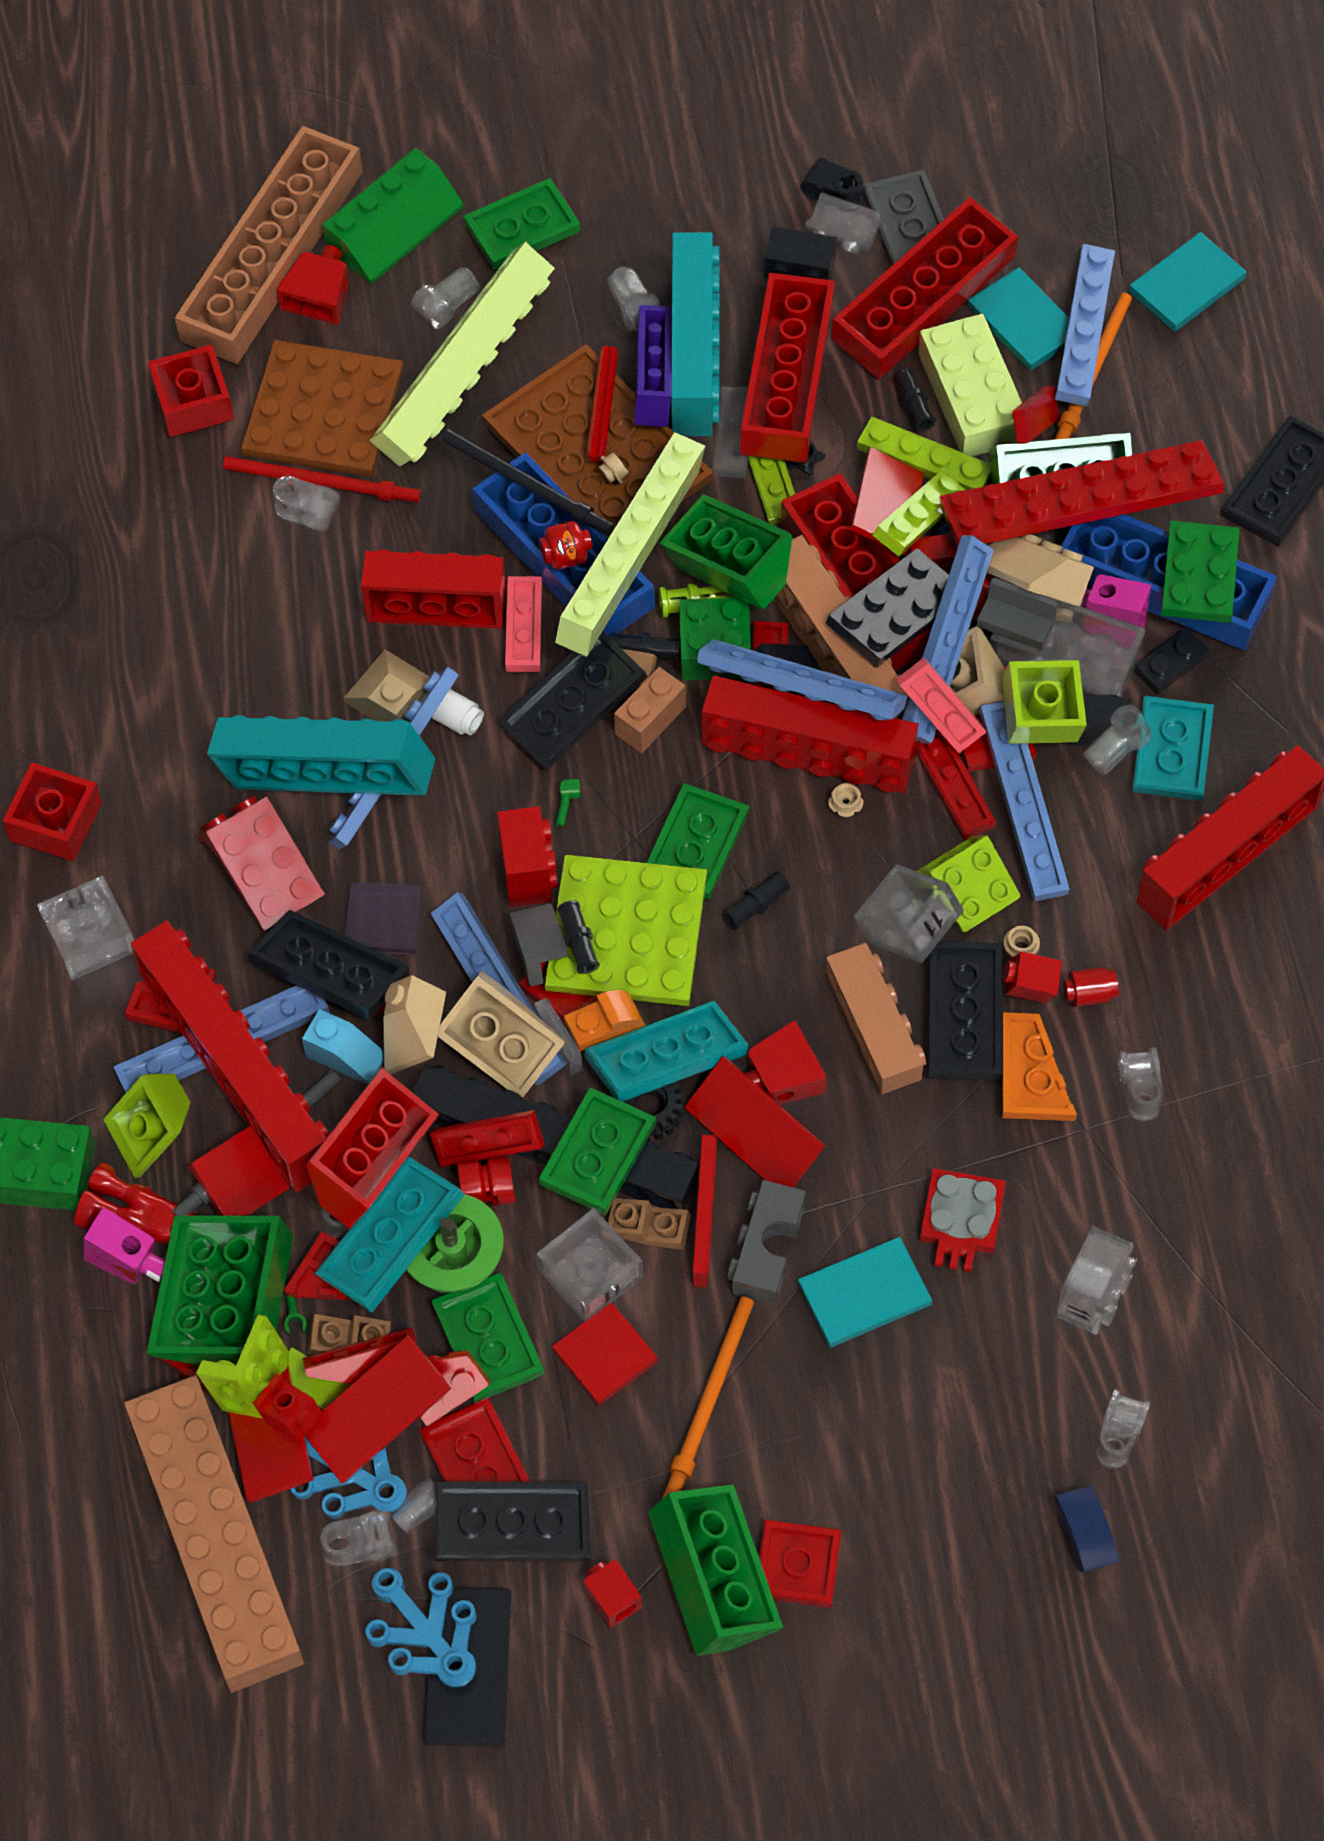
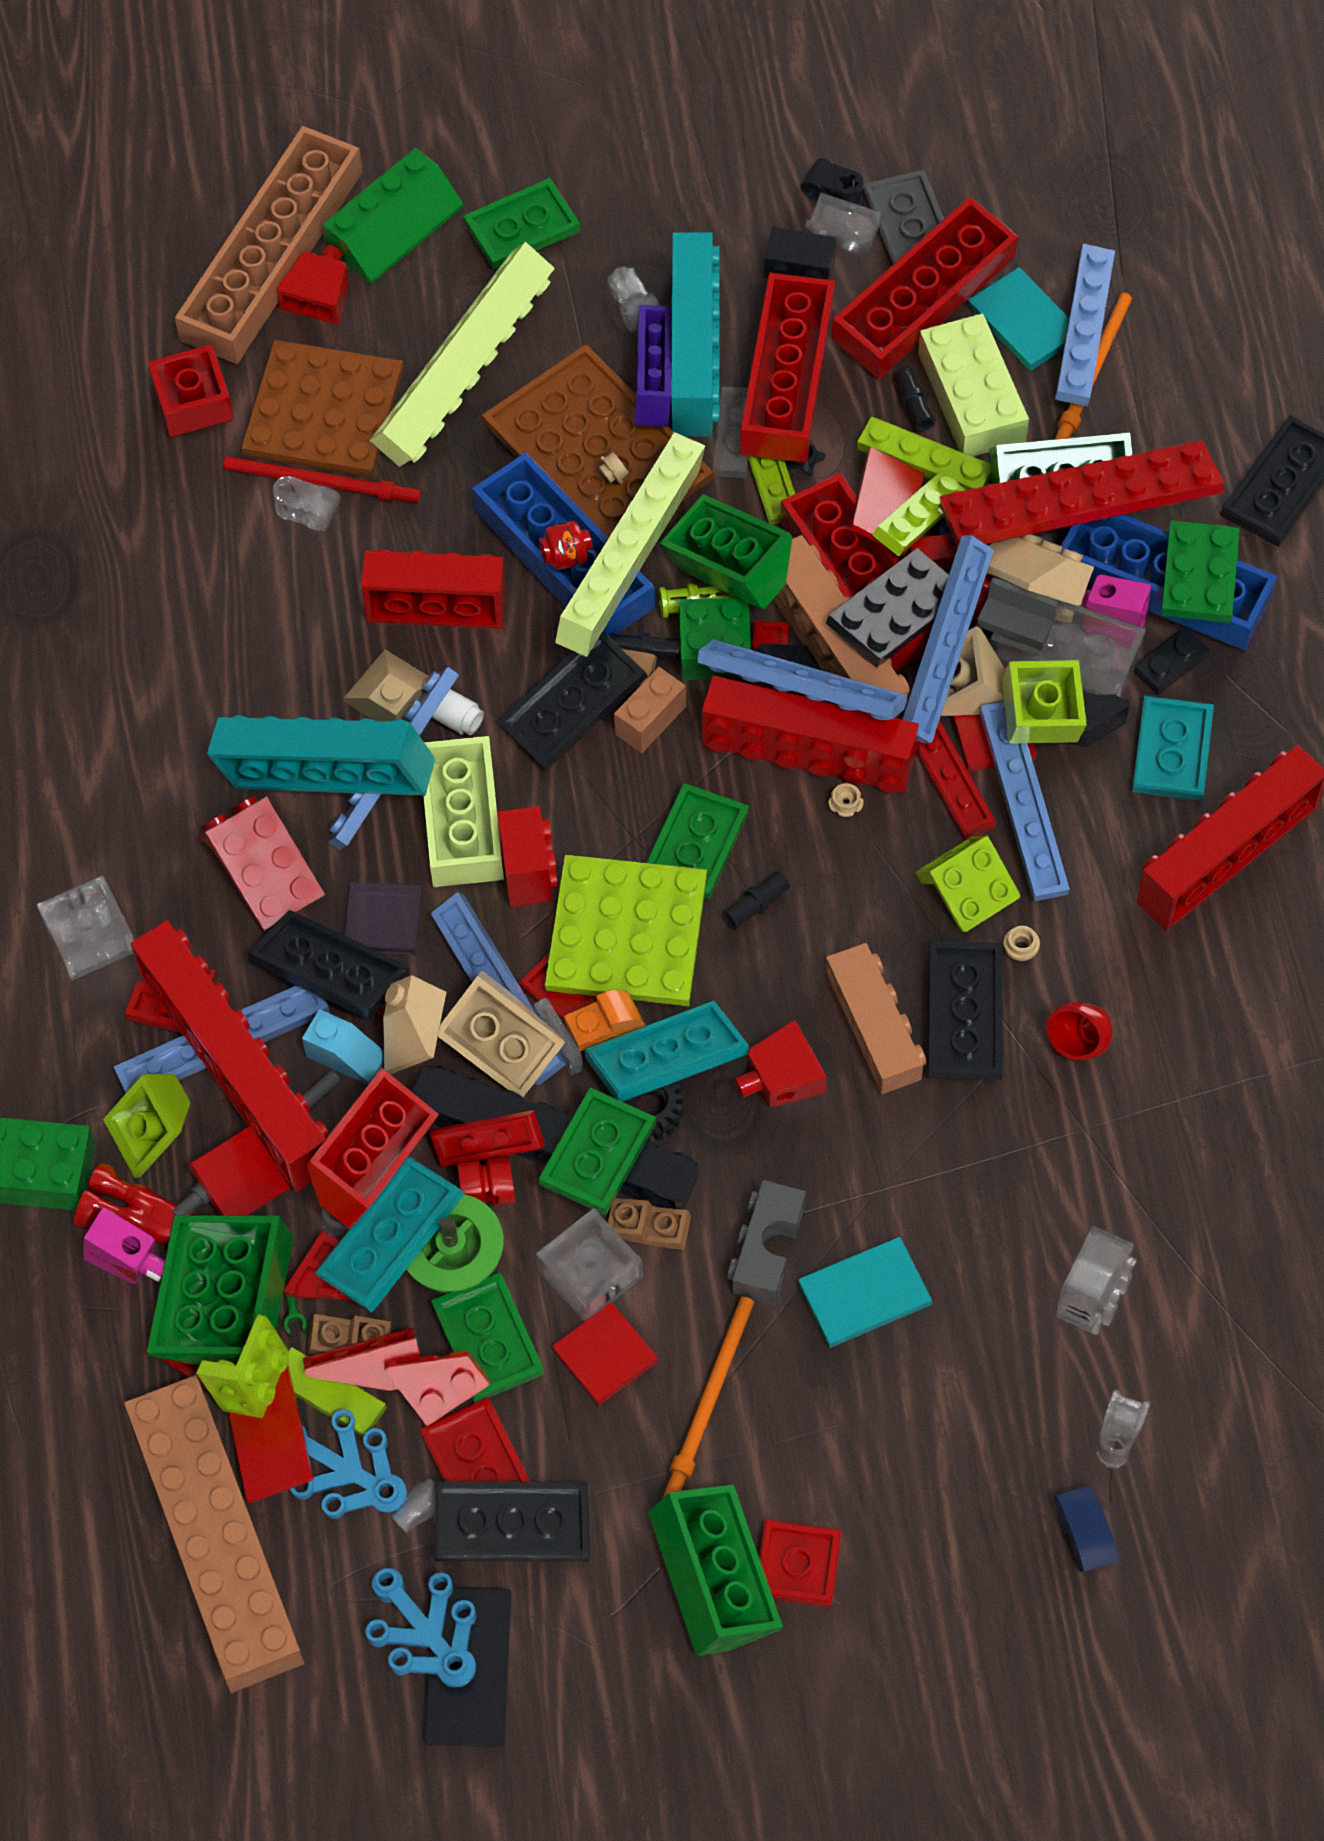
red brick [2,762,102,862] -> none
red brick [253,1374,322,1441] -> none
red piece [304,1335,452,1484] -> none
clear piece [321,1511,398,1567] -> none
clear piece [411,267,480,328] -> none
black bar [441,429,614,536] -> none
coral plate [505,576,542,672] -> none
dark grey panel [510,904,568,987] -> none
green hand [555,779,580,827] -> none
black pin [557,900,600,974] -> none
red brick [583,1559,642,1629] -> none
red axle [586,346,618,463] -> none
red piece [684,1057,826,1188] -> none
red tile [693,1135,717,1288] -> none
clear brick [854,864,964,963] -> none
coral plate [897,657,987,753] -> none
piece [920,1168,1006,1272] -> none
red brick [1002,951,1062,1004] -> none
orange wing [1002,1012,1077,1121] -> none
red tile [1012,386,1059,444] -> none
red brick [1063,967,1119,1007] -> none
clear piece [1083,705,1152,775] -> none
clear piece [1118,1047,1163,1121] -> none
teal tile [1129,232,1247,332] -> none
none -> yellowish green brick [424,736,504,887]
none -> red hat [1046,1001,1113,1060]

